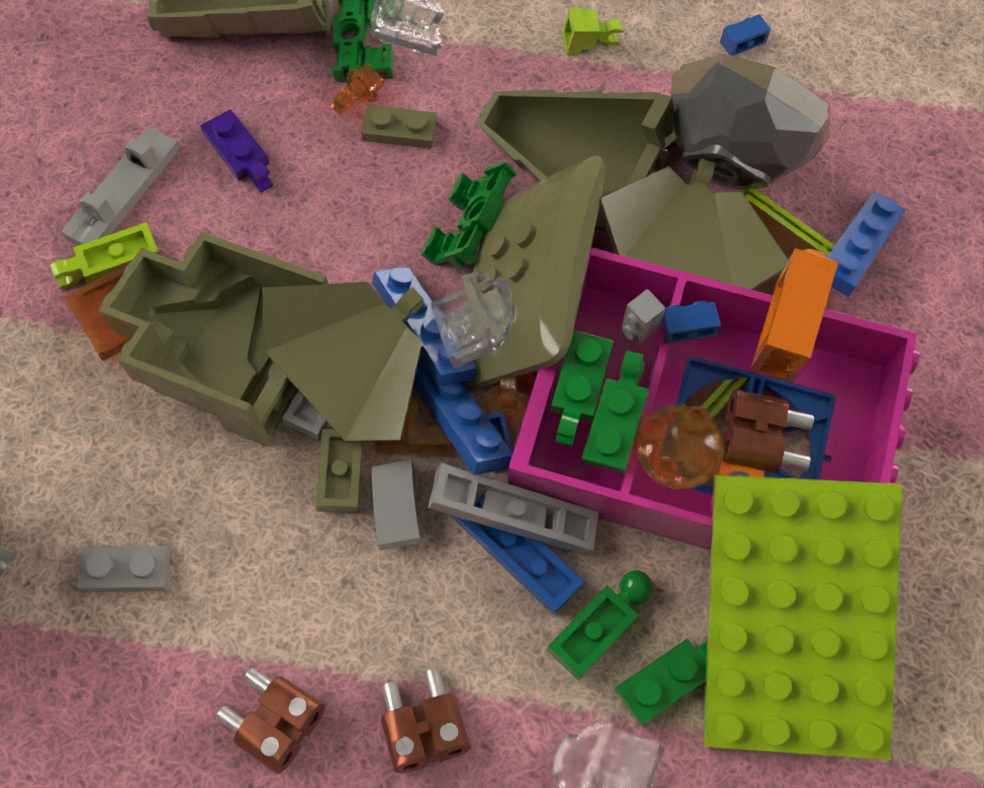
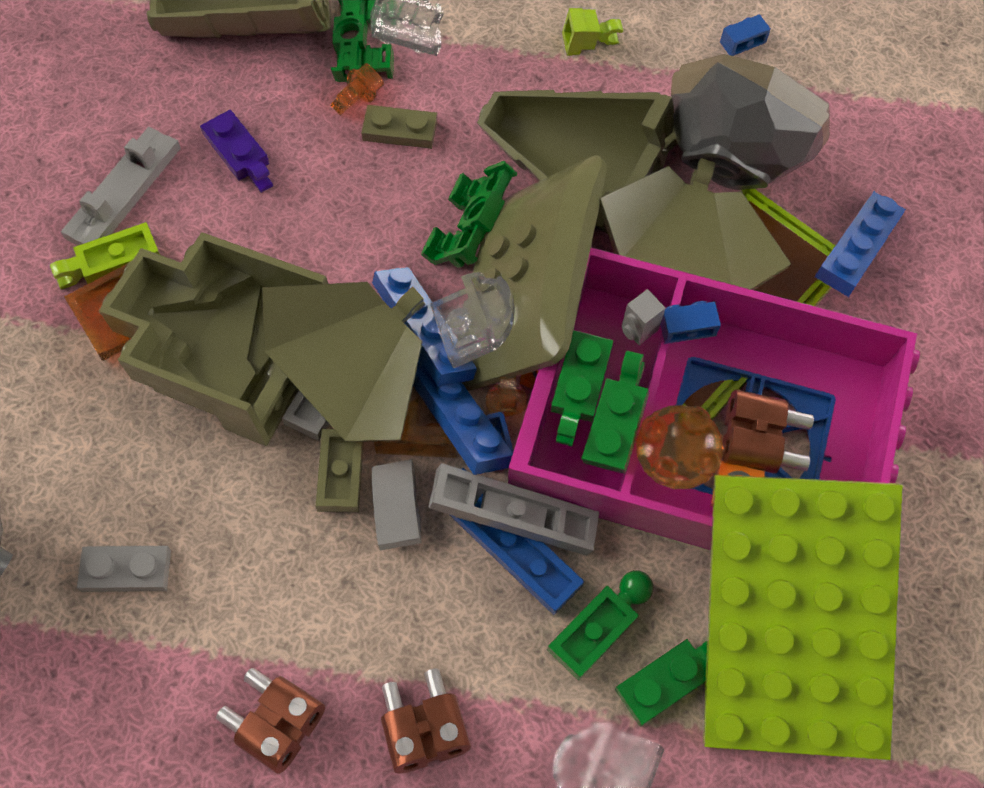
orange window [750,248,839,383] -> none

